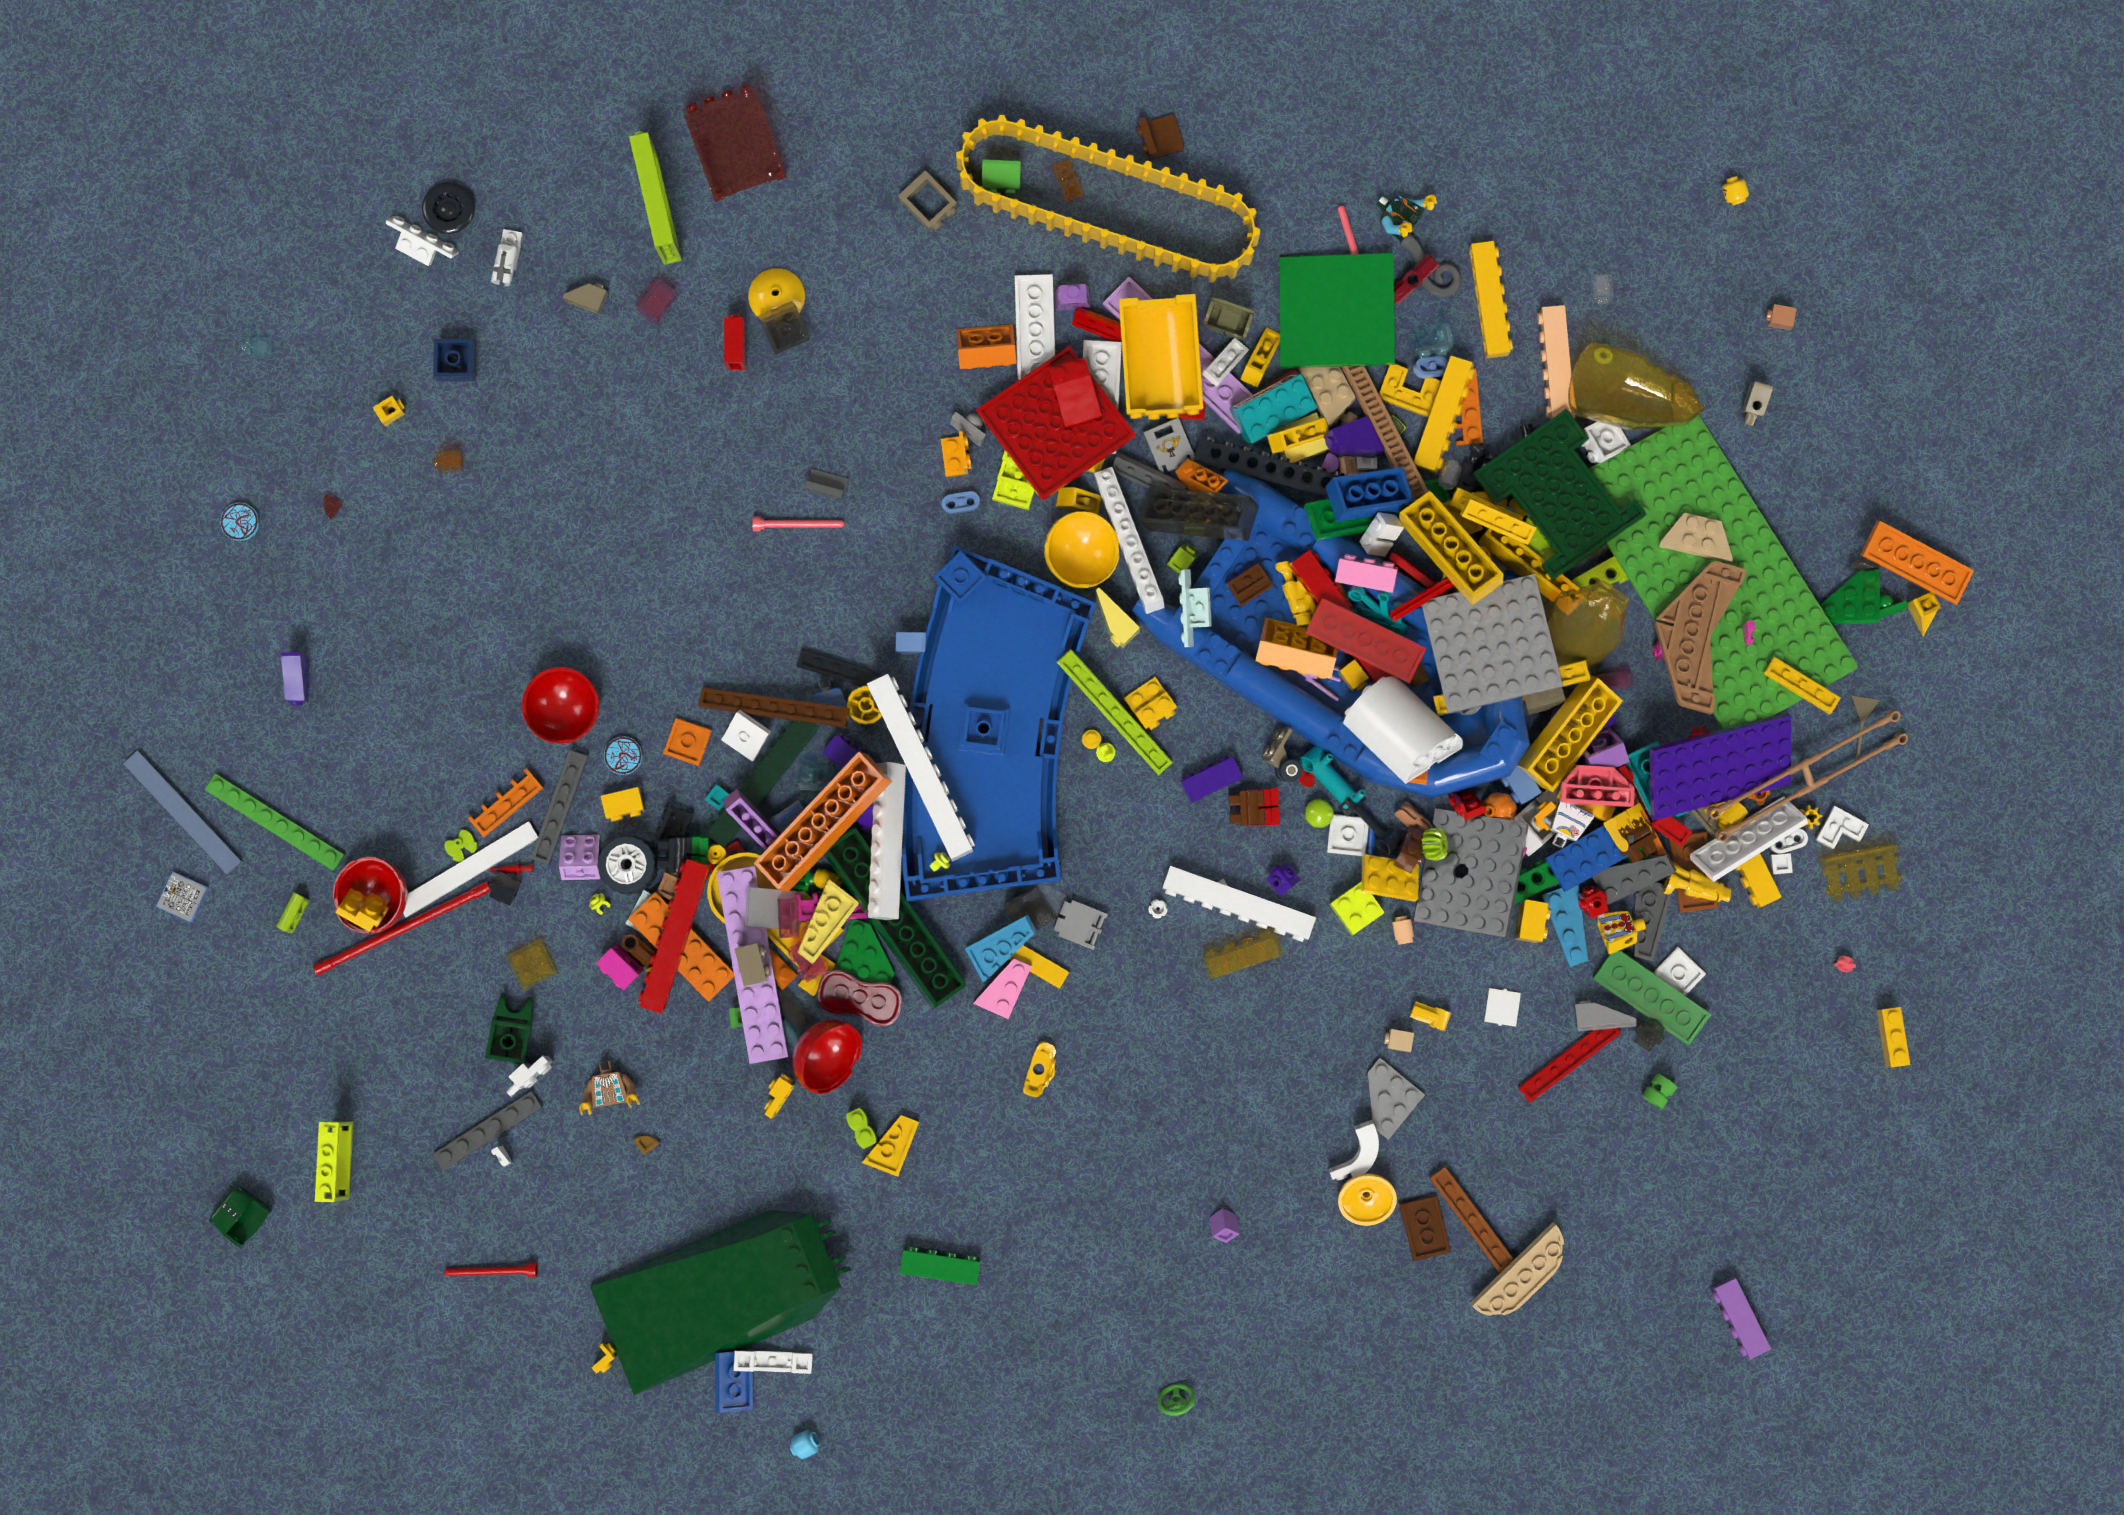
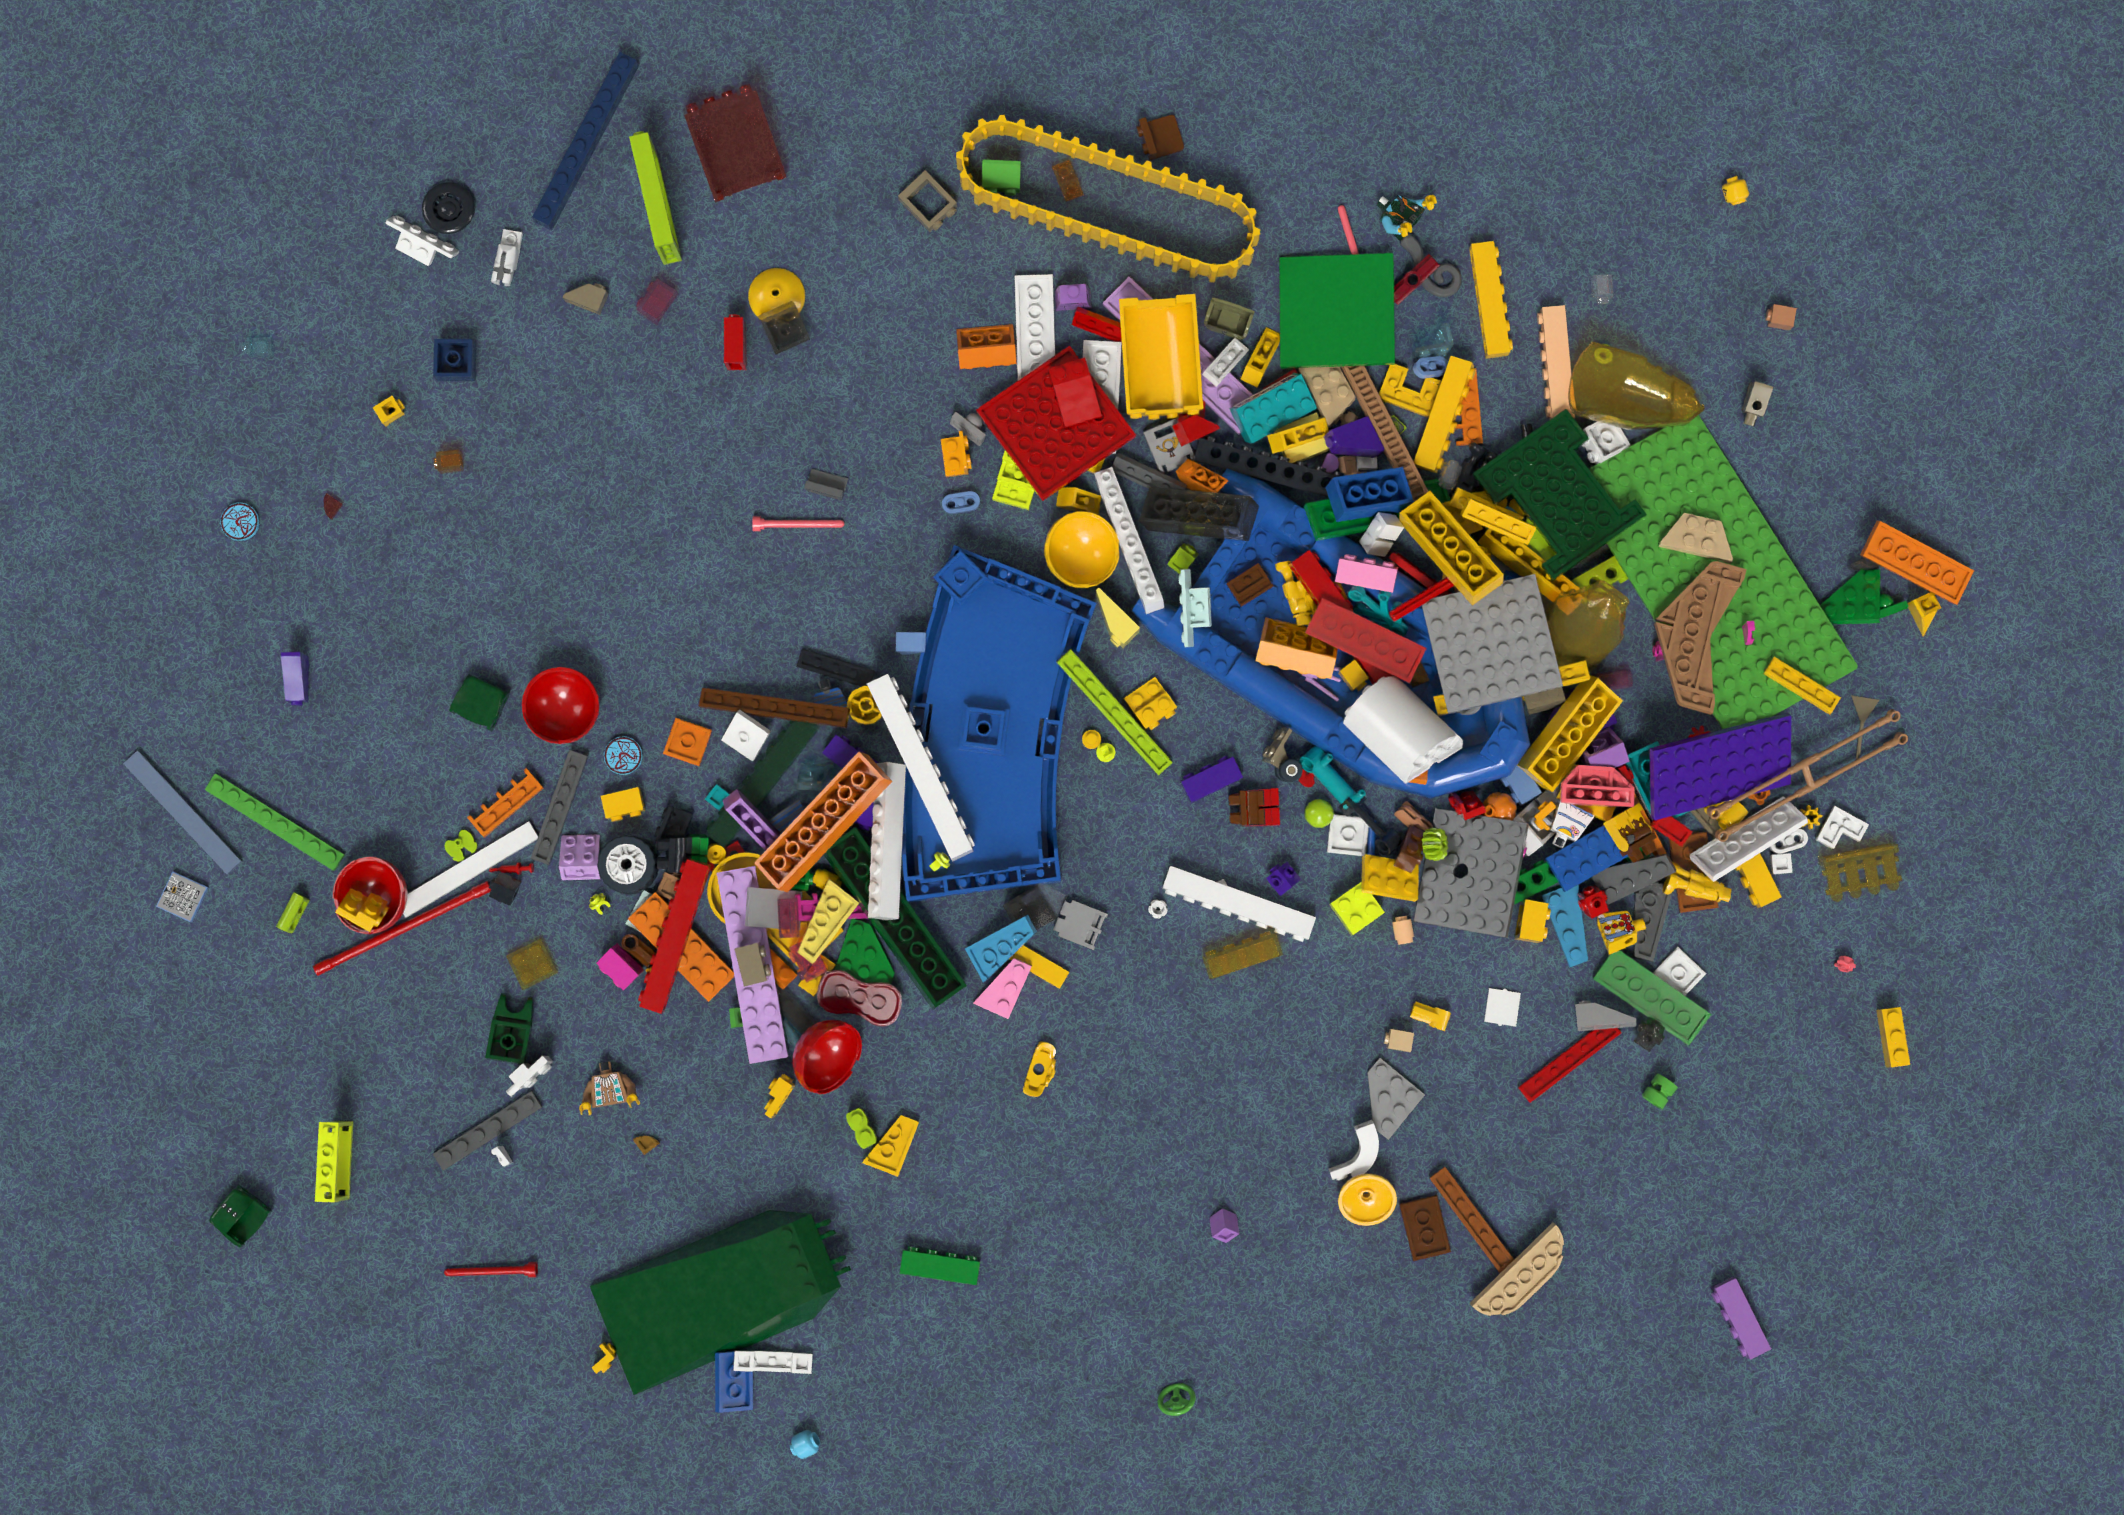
none -> dark green piece [449,674,509,732]
none -> dark blue brick [532,52,639,231]
none -> red slope [1172,415,1220,447]

